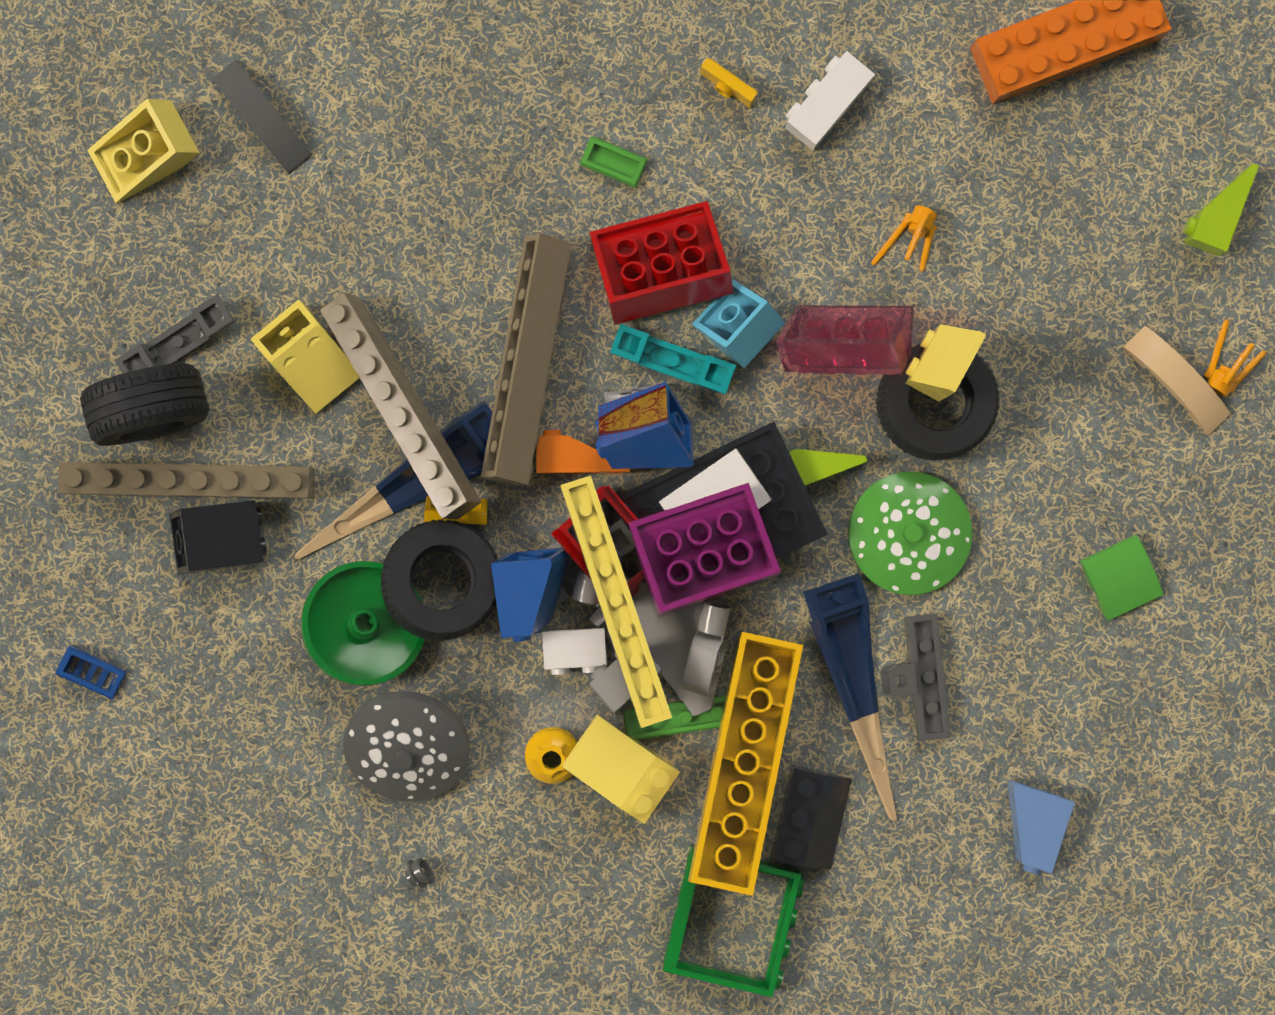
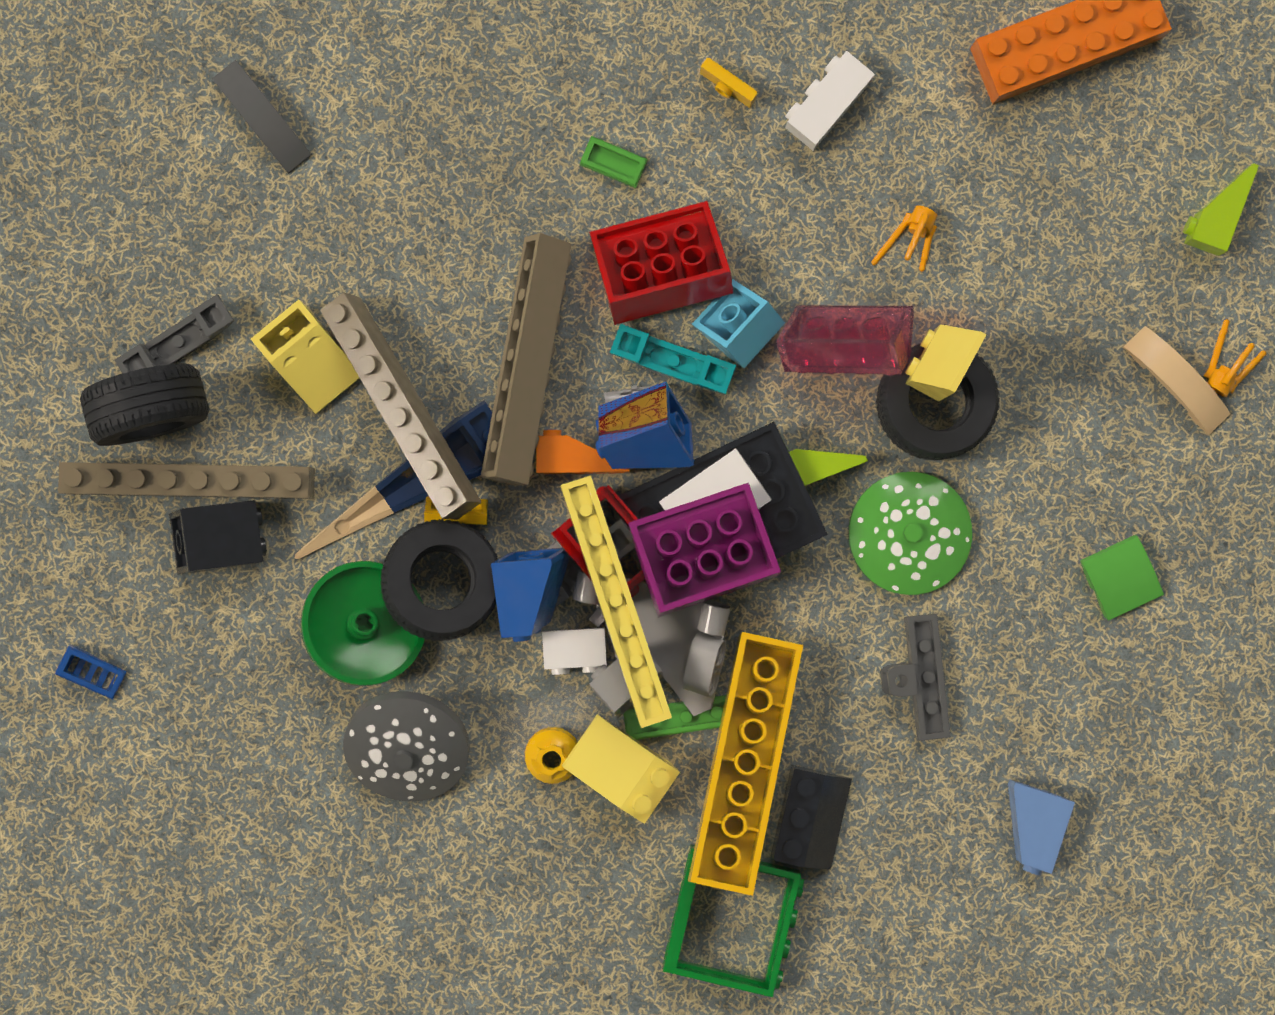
light yellow slope [87,99,200,203] -> none
dark grey plate [405,858,433,888] -> none
dark blue plate [803,573,897,821] -> none

